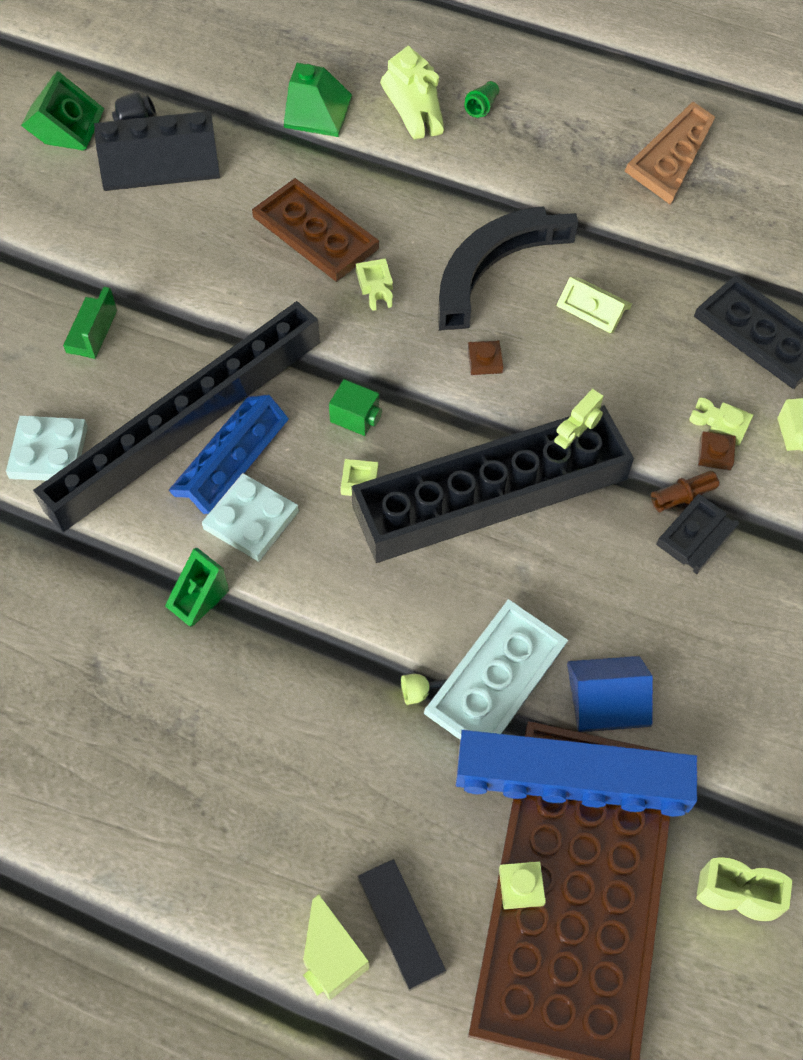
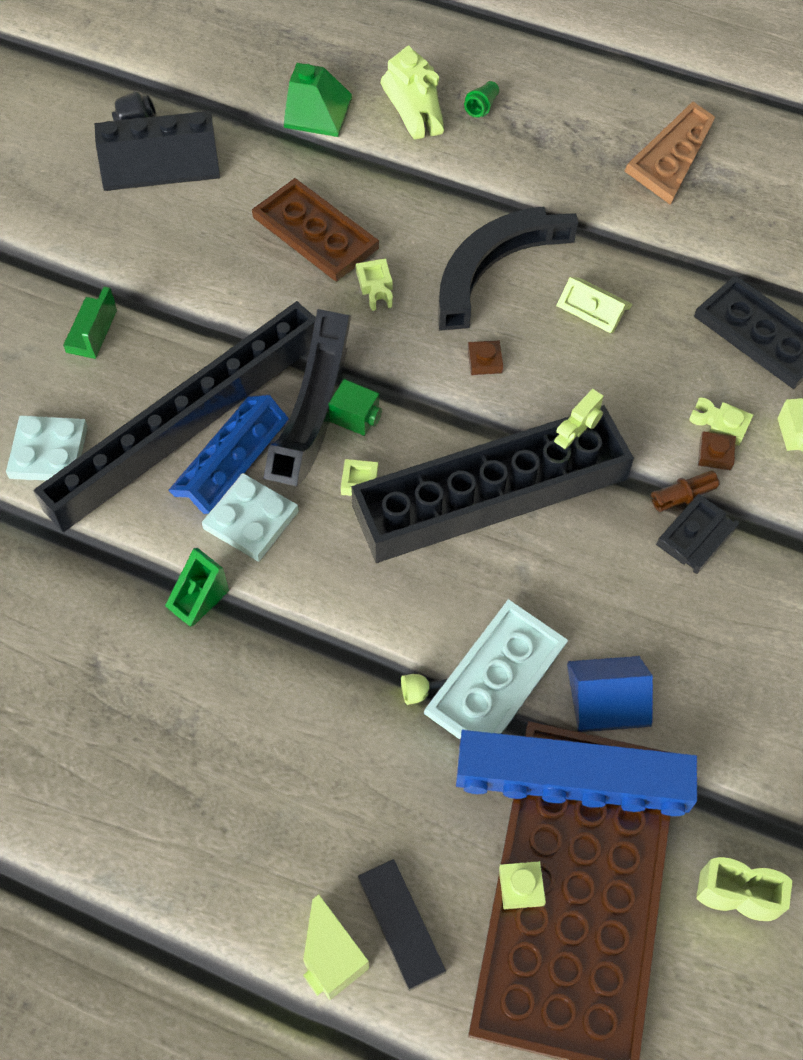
green slope [21,71,105,151] -> none
none -> black arch [263,309,351,486]

